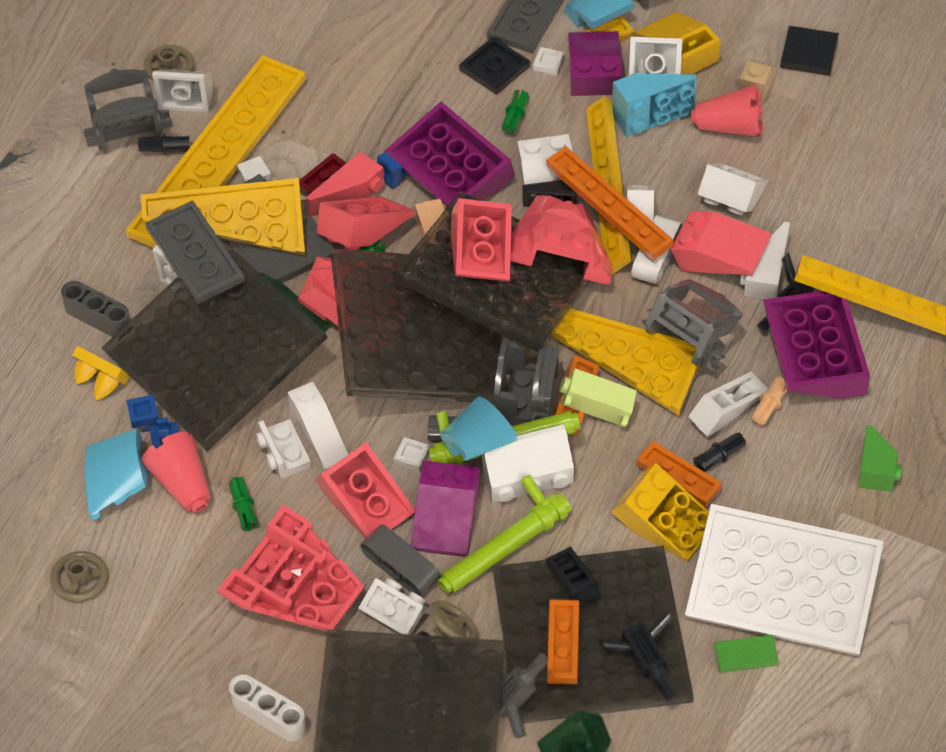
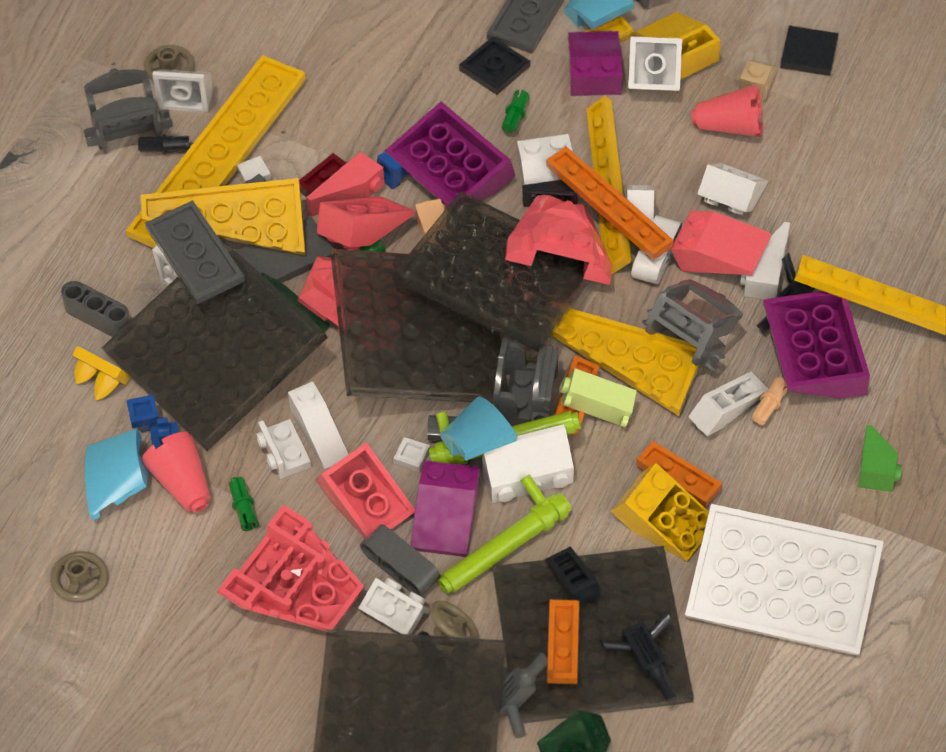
white beam [229,675,306,742] -> none
coral slope [451,198,512,282] -> none
white tile [533,47,564,76] -> none
medium azure slope [612,73,697,137] -> none
black axle [693,432,746,472] -> none
bright green tile [714,635,778,673] -> none

